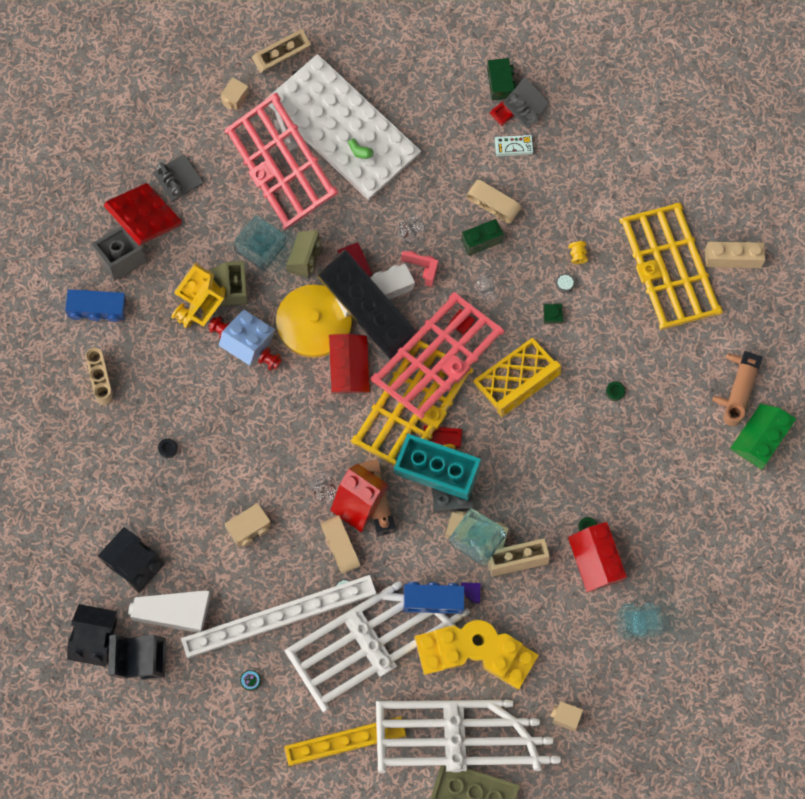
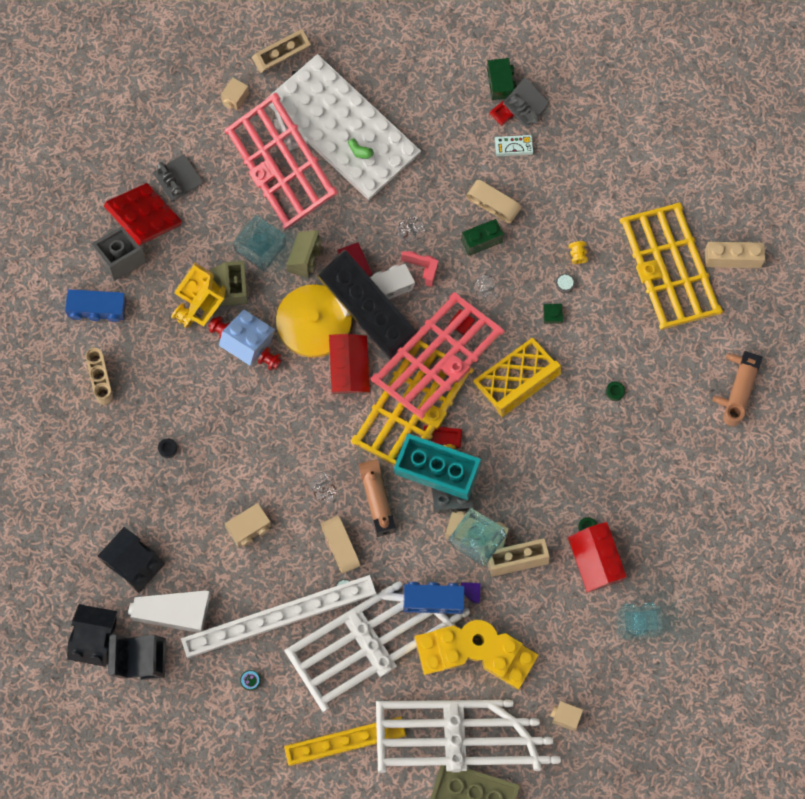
red slope [330,463,389,532] -> none
green slope [730,403,796,470] -> none

